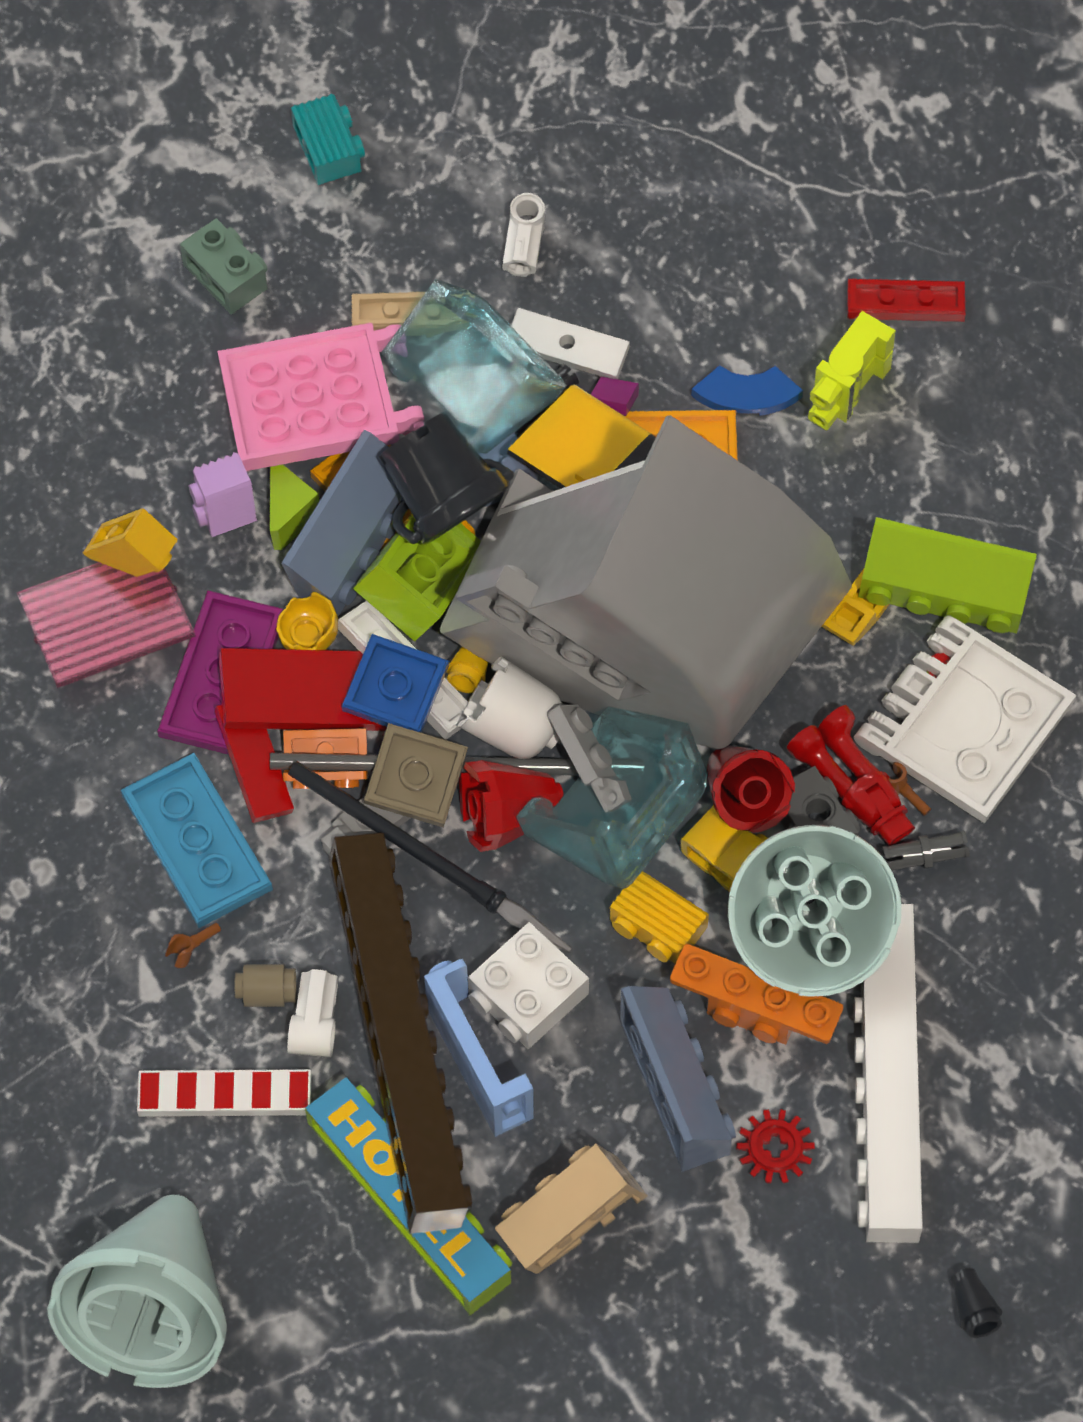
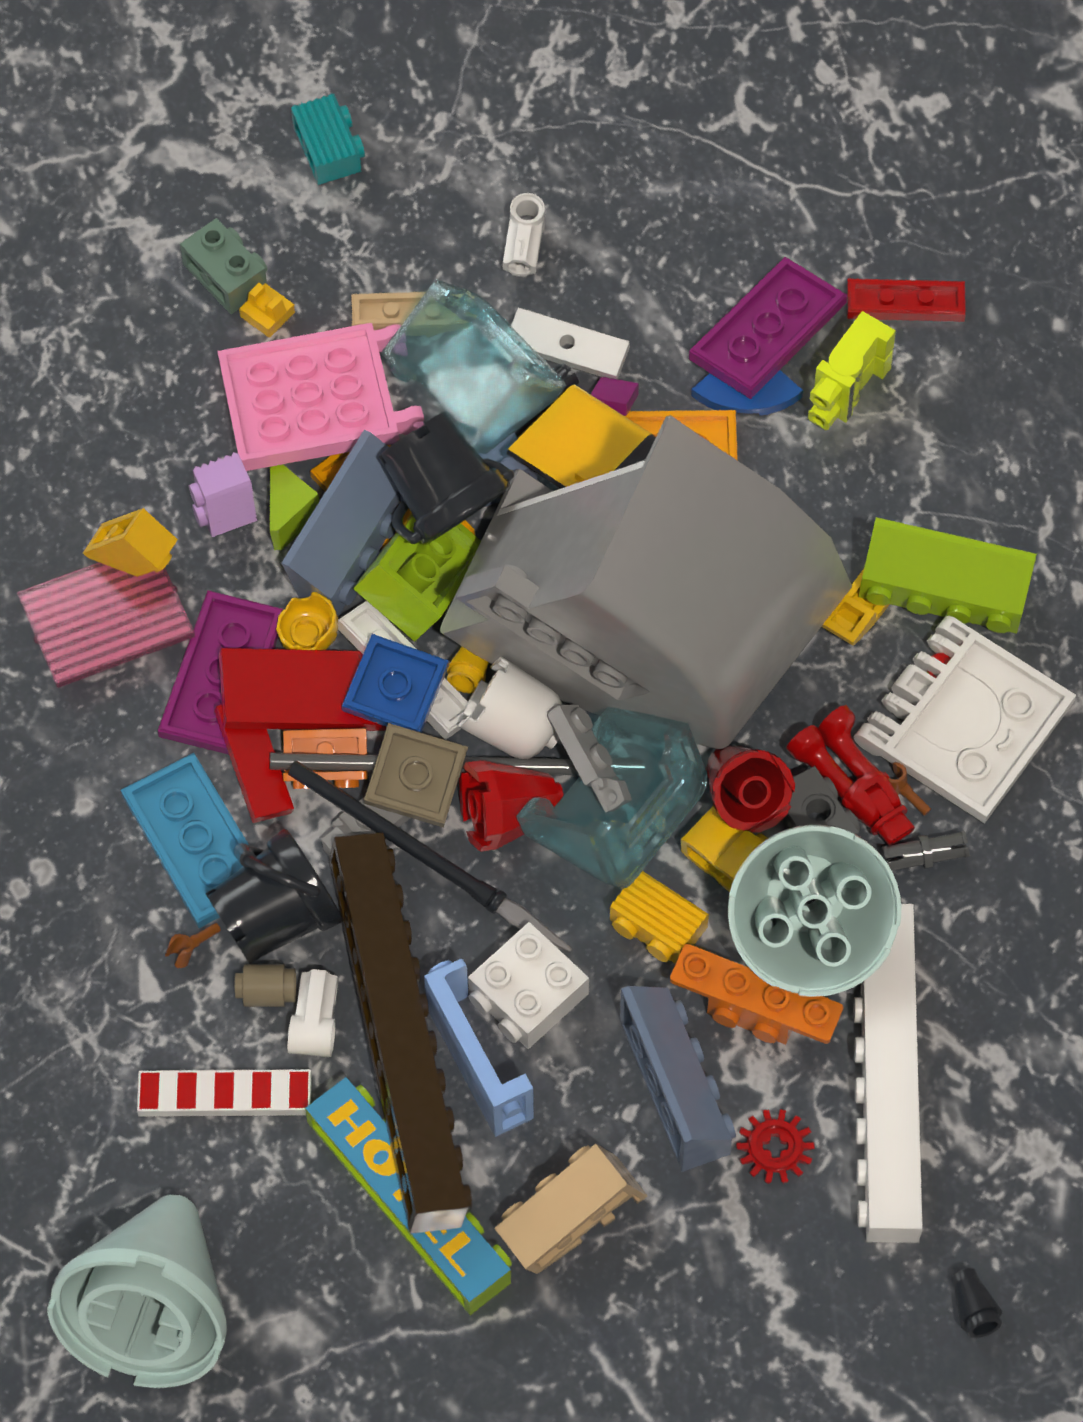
none -> black piece [205,829,343,964]
none -> yellow tile [239,283,295,338]
none -> magenta tile [689,257,847,399]

